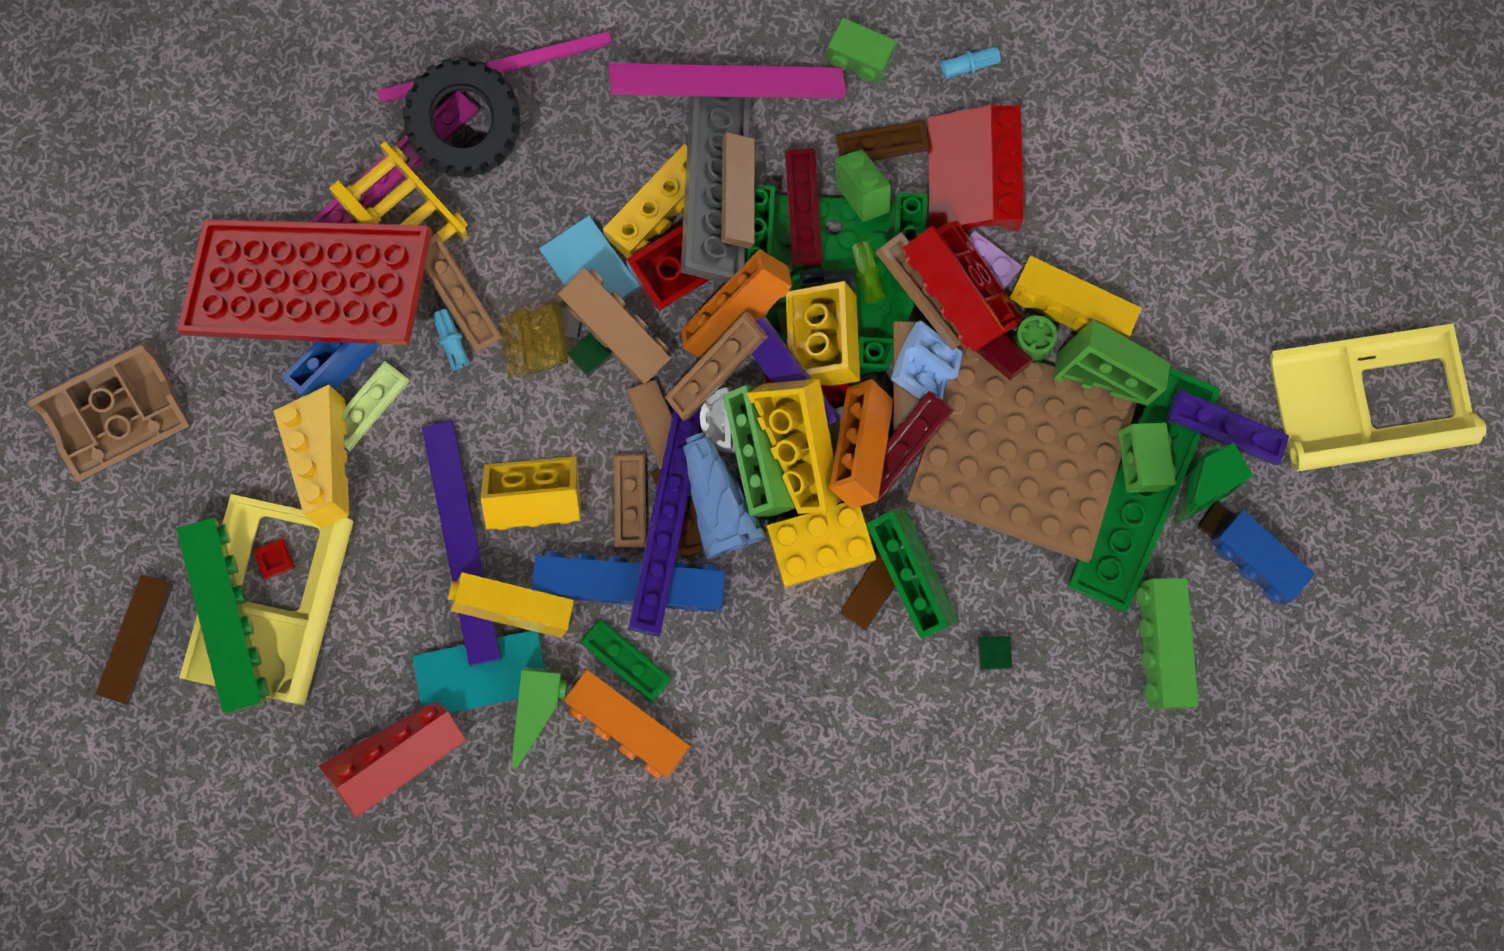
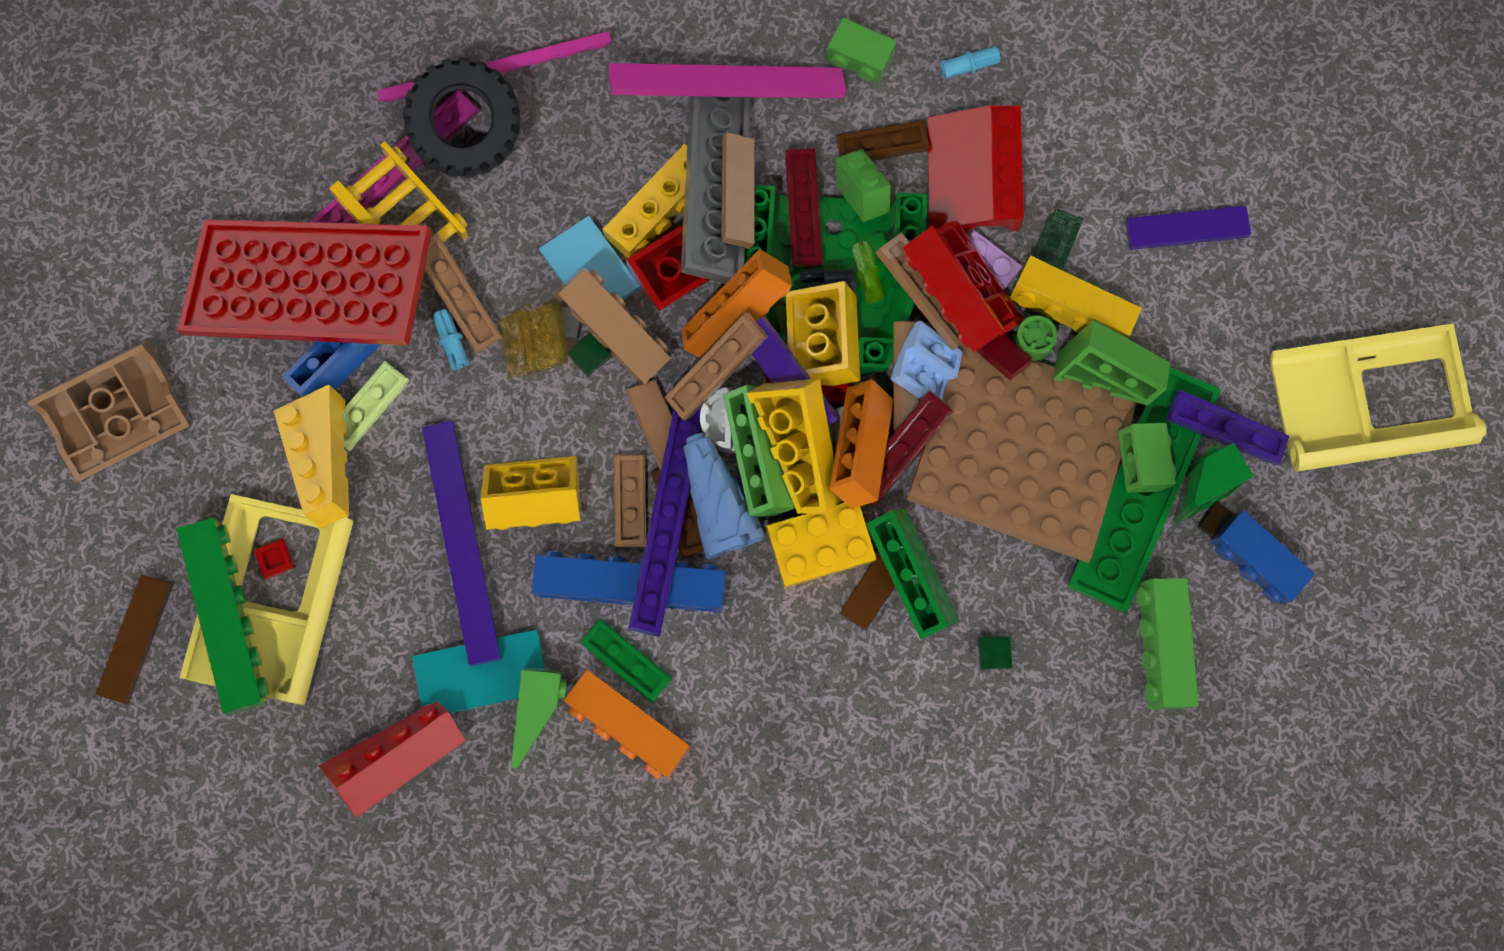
yellow brick [447,572,574,638] -> none
none -> clear green hinge [1032,209,1084,271]
none -> dark purple tile [1125,206,1251,250]

